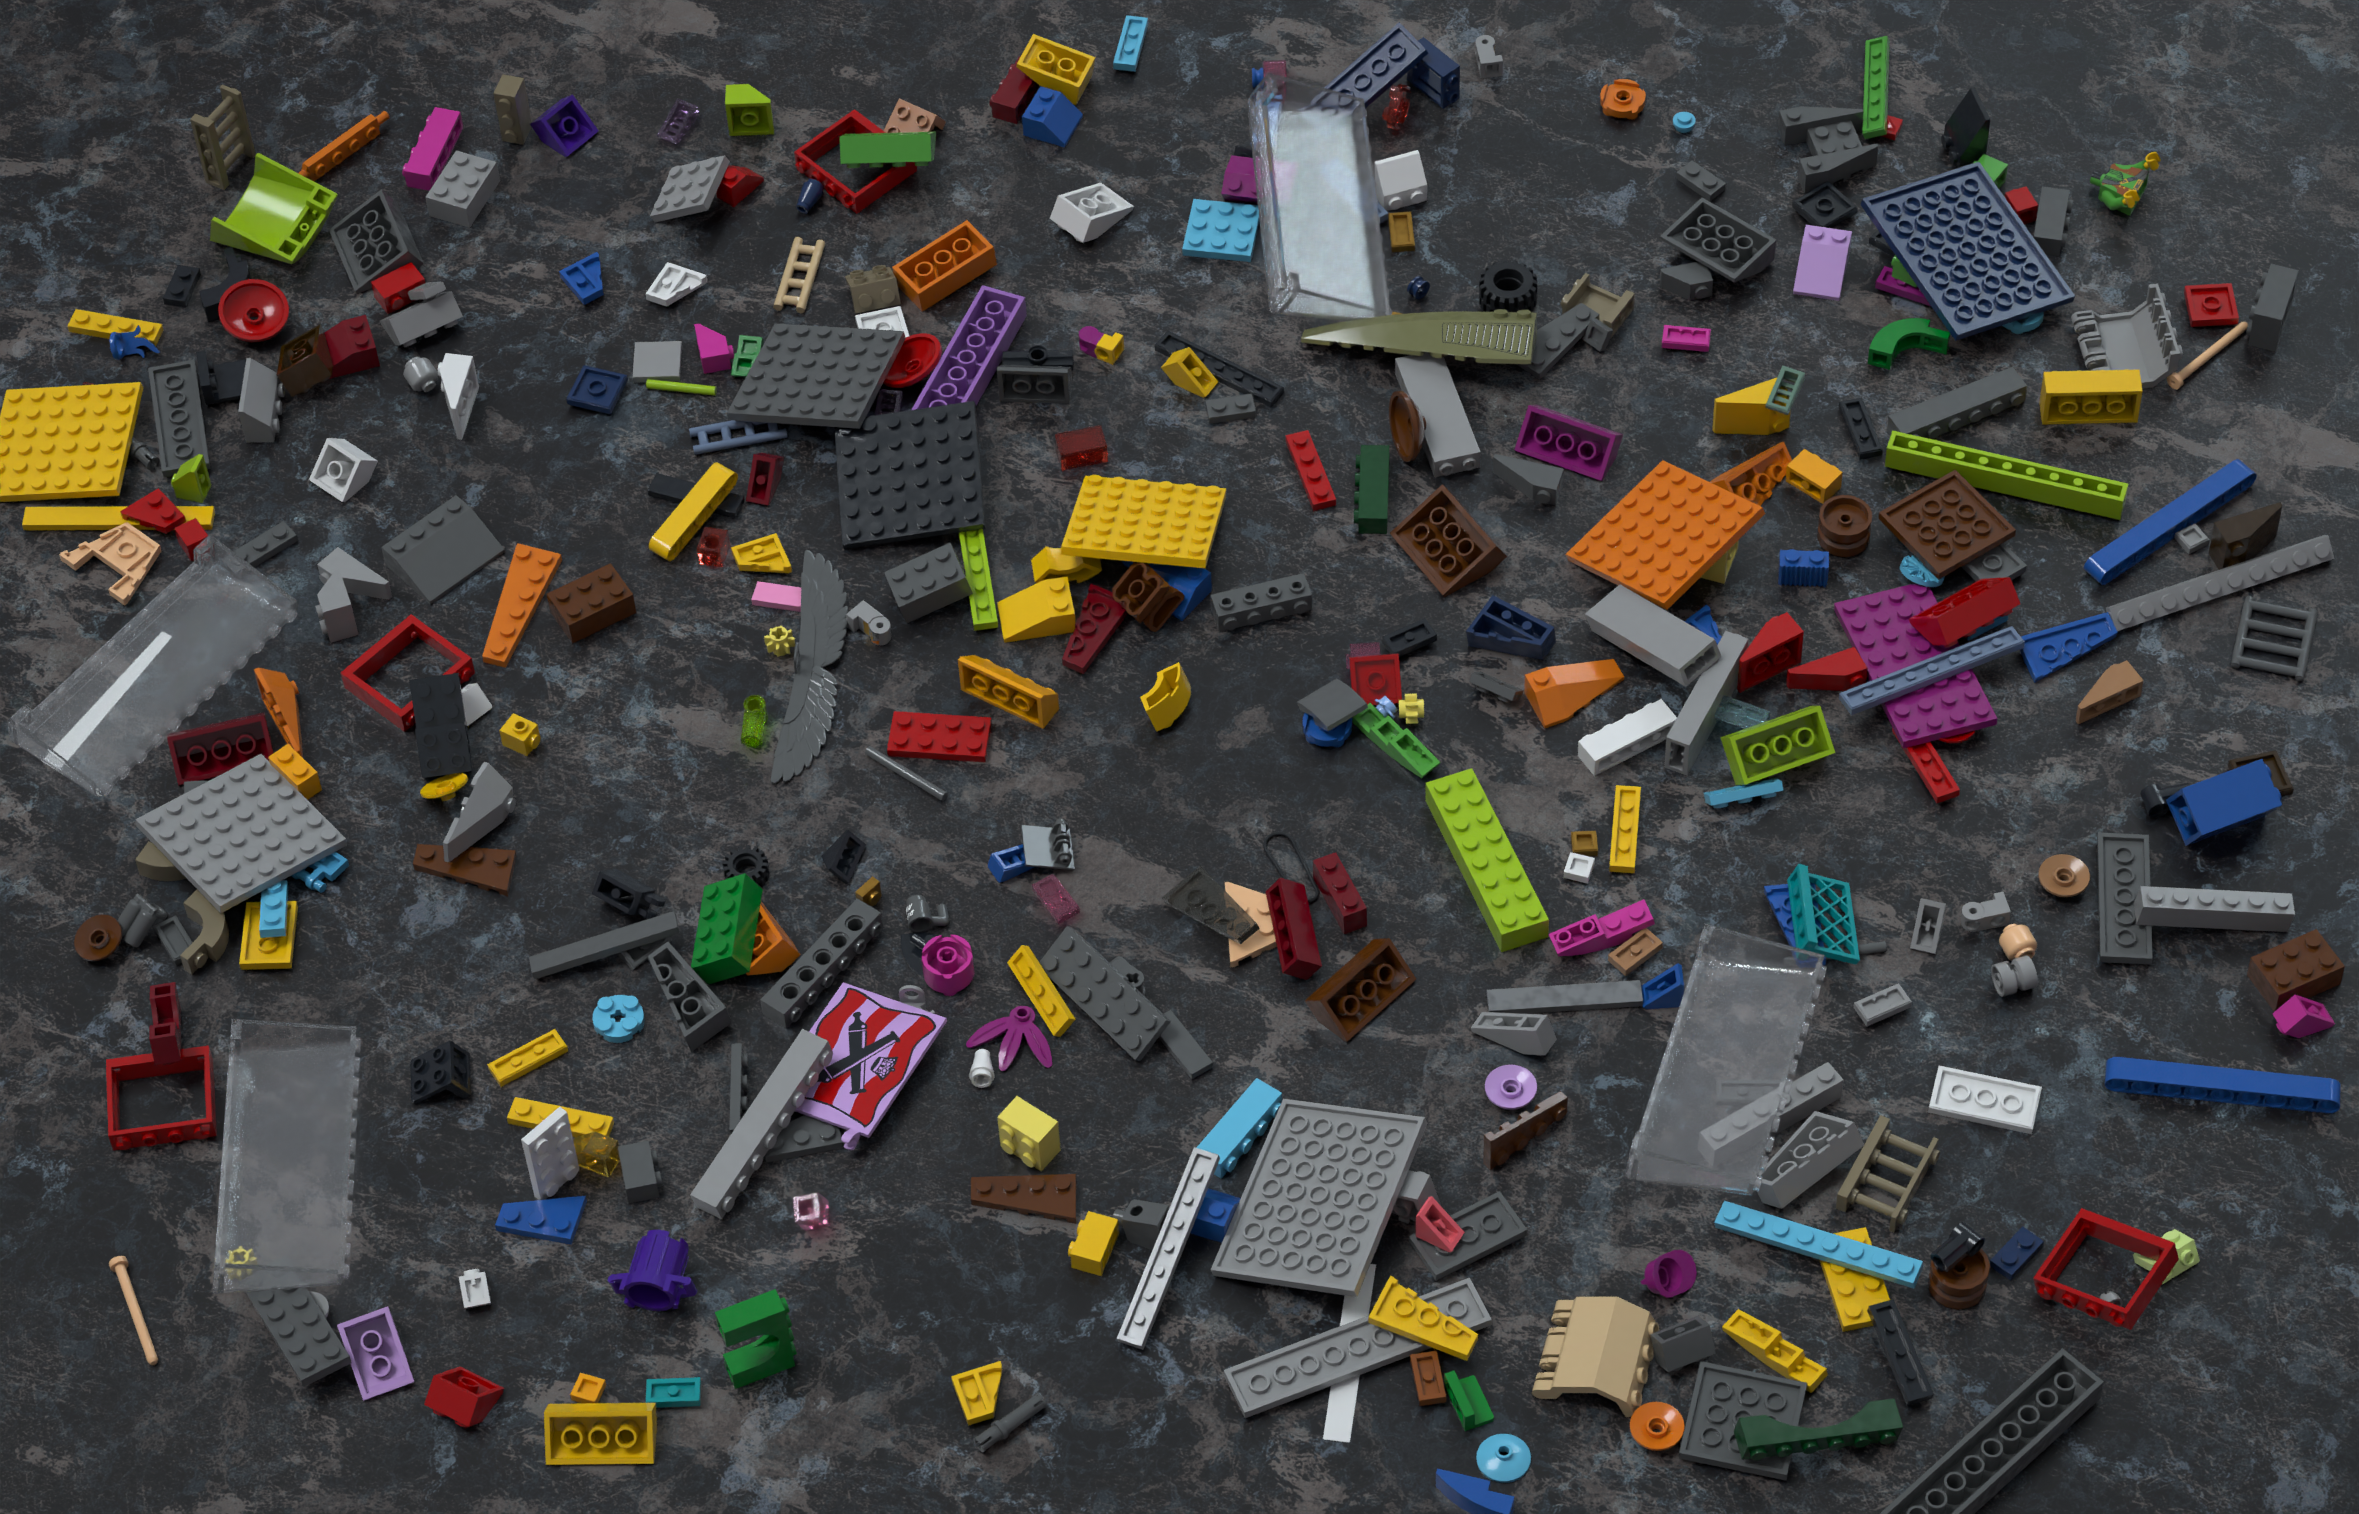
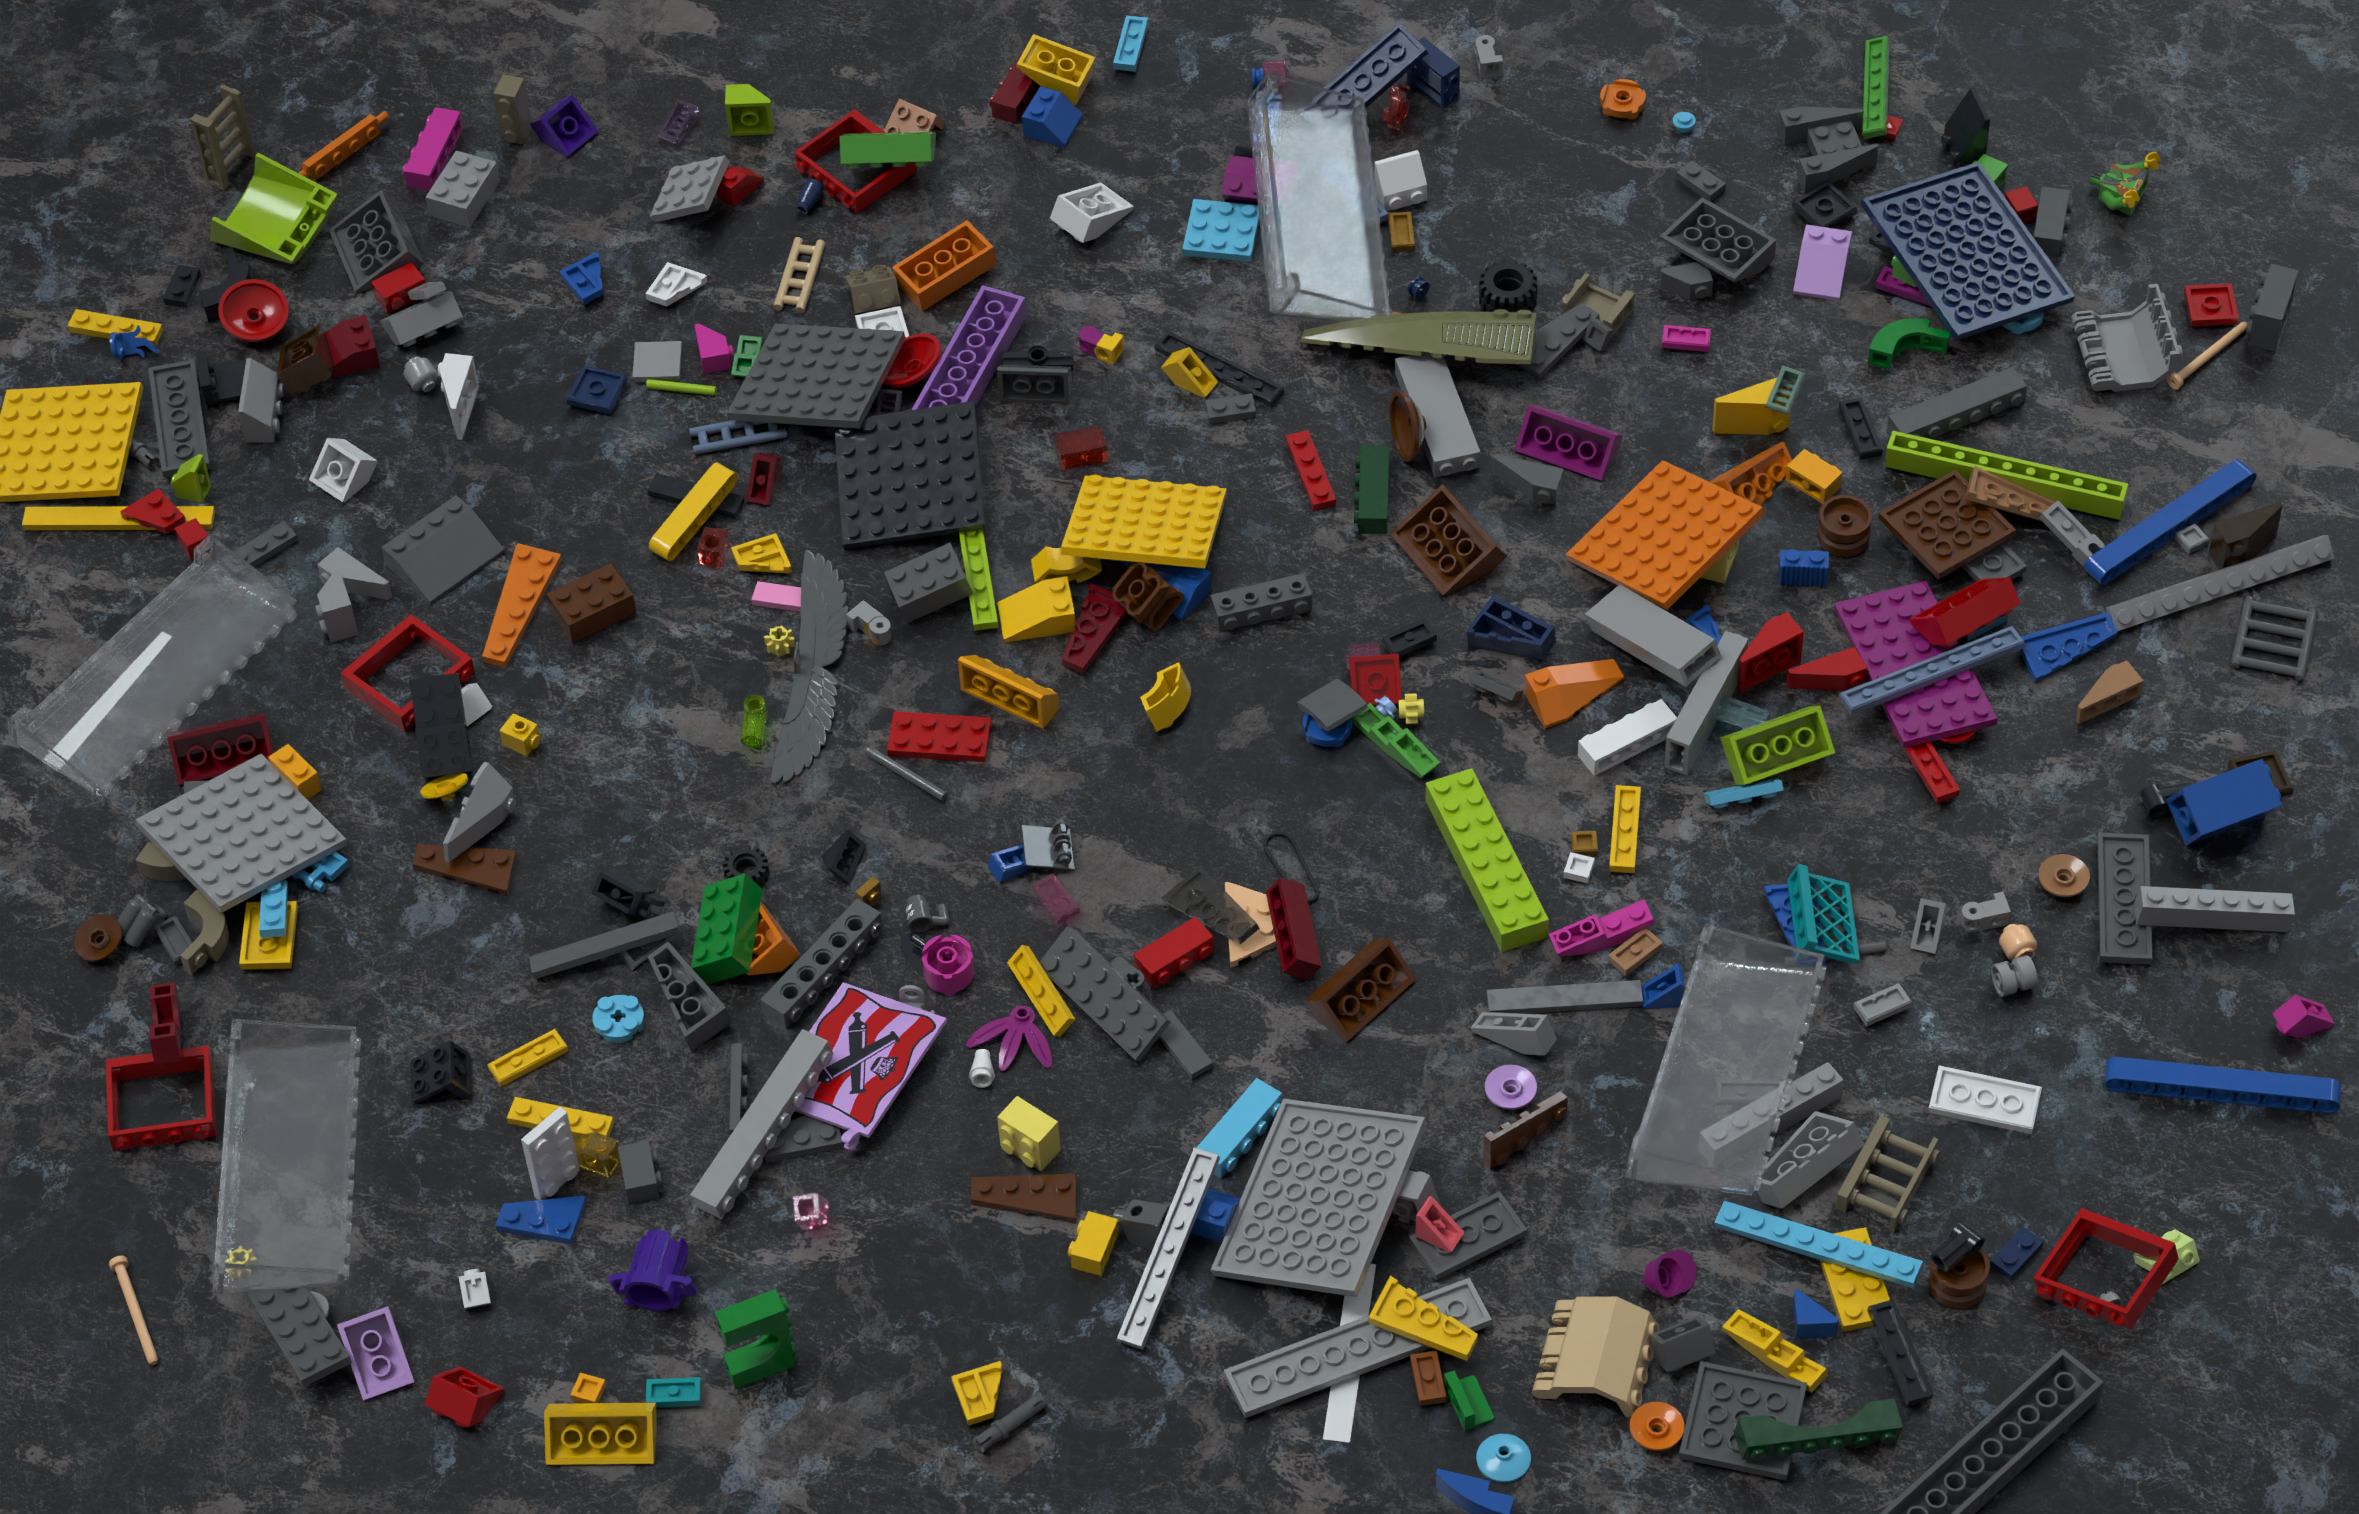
light nougat wing [59,522,161,605] -> none
orange wedge [254,668,303,758] -> none
dark red brick [1313,852,1367,934] -> none
medium azure wheel [1900,555,1945,587] -> none
yellow brick [2039,369,2143,425] -> none
reddish brown brick [2247,929,2345,1012] -> none
none -> red brick [1133,917,1214,989]
none -> blue slope [1792,1289,1839,1338]
none -> medium nougat wing [1965,466,2055,521]
none -> light grey plate [2039,501,2105,566]

